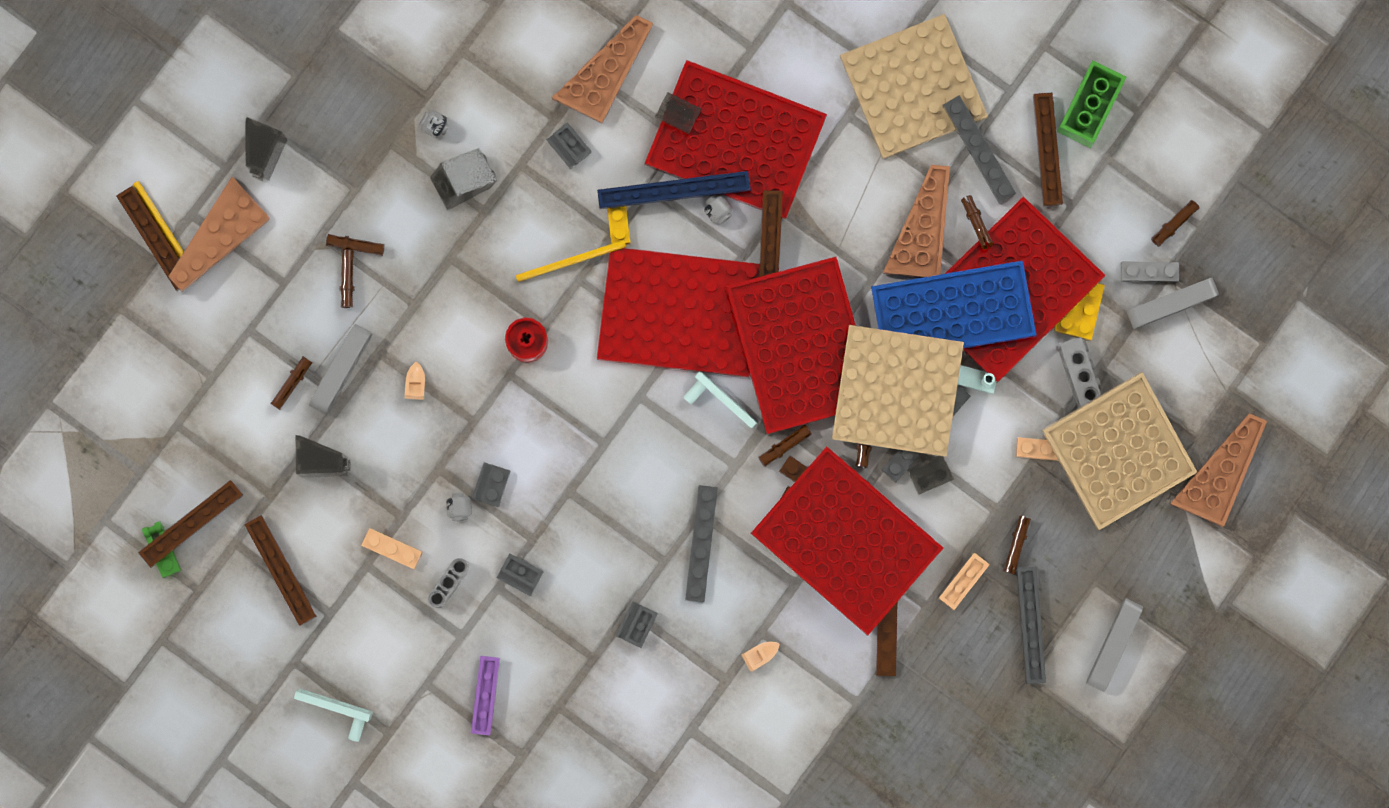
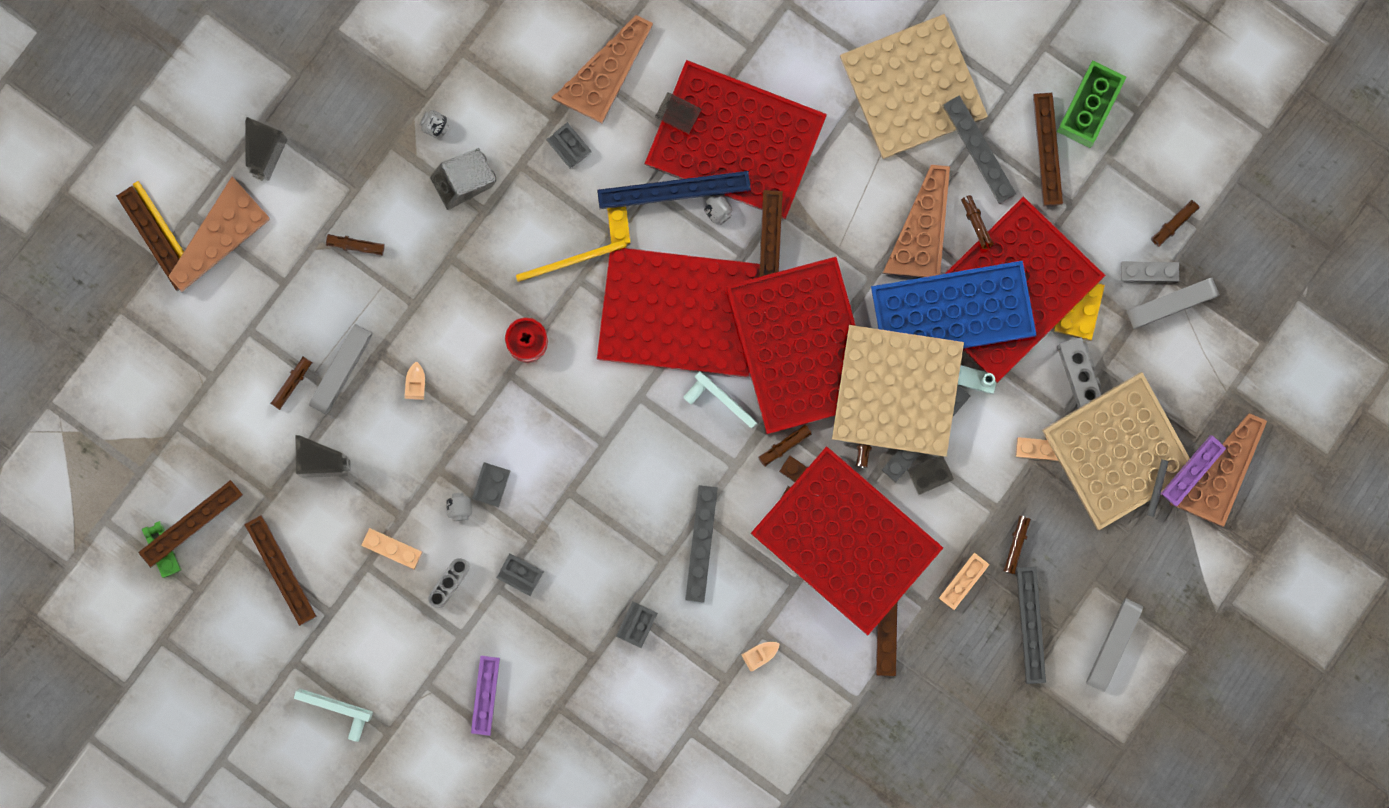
reddish brown pin [339,250,355,308] -> none
none -> dark grey bar [1147,459,1169,517]
none -> medium lavender plate [1160,435,1226,507]

